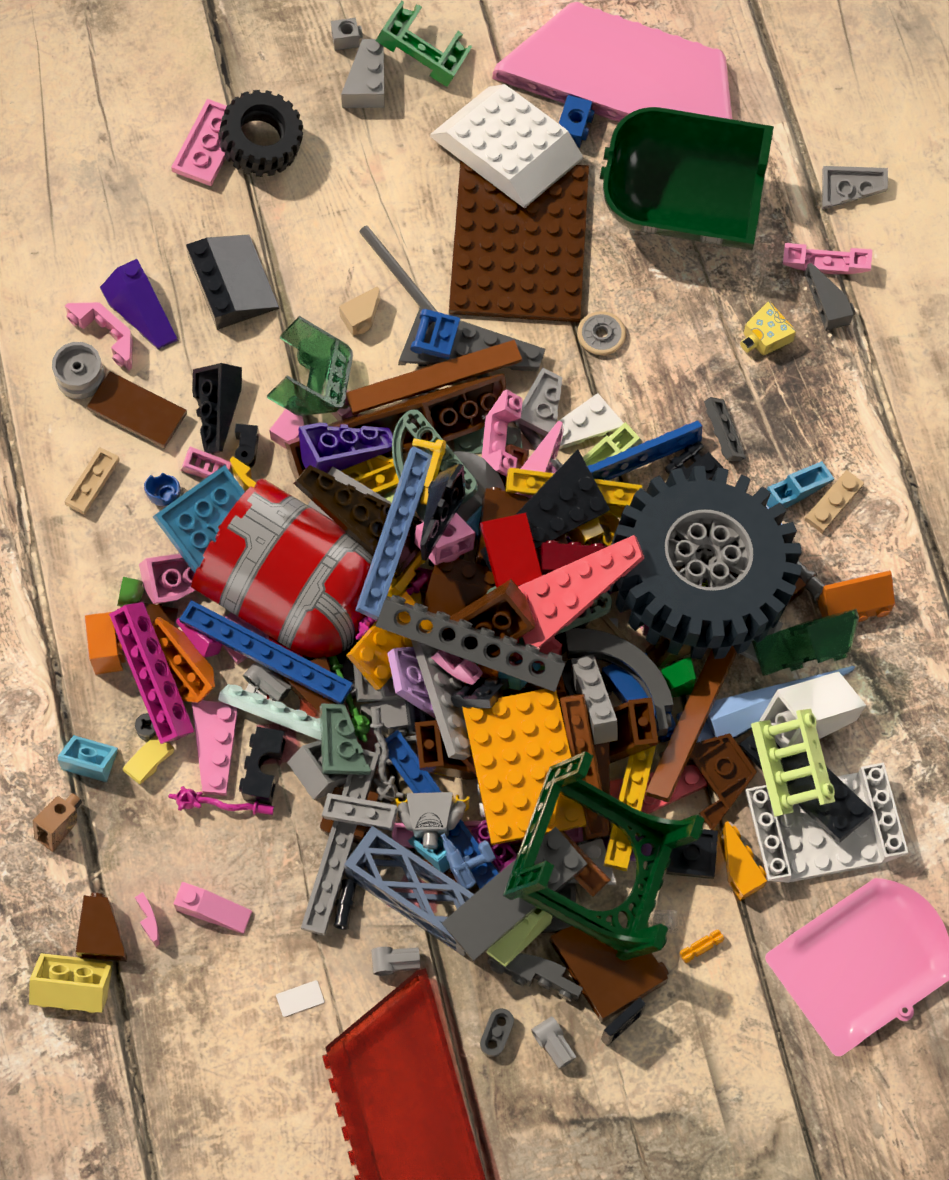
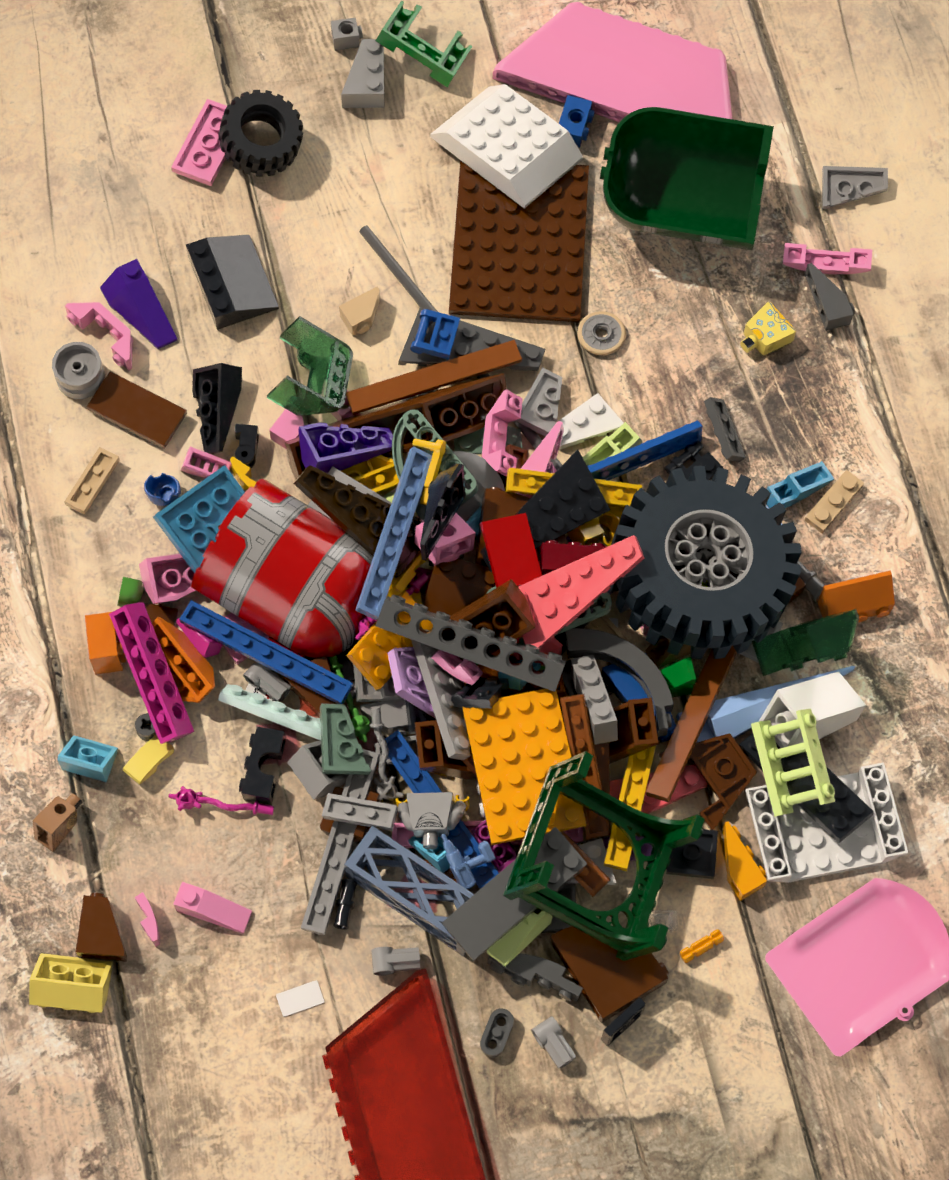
bright pink wing [192,701,238,796] -> none

